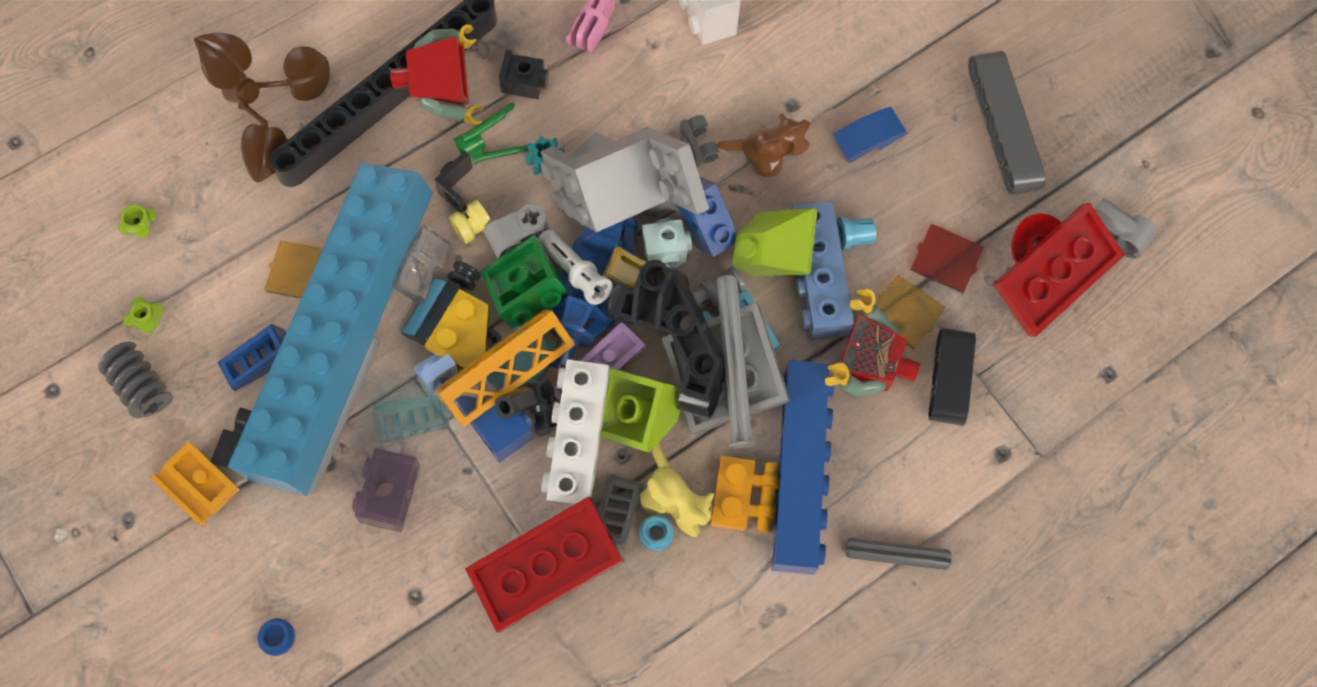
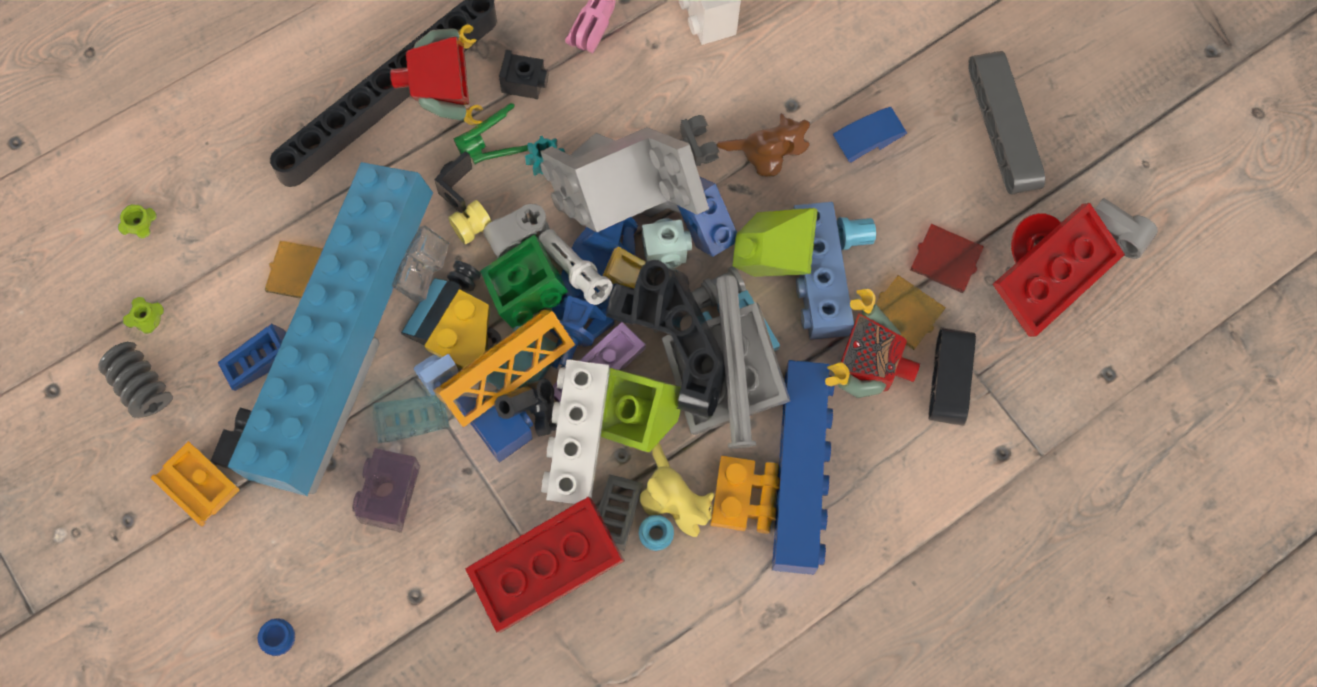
reddish brown plant [194,33,330,182] -> none
dark grey axle [846,538,952,570] -> none

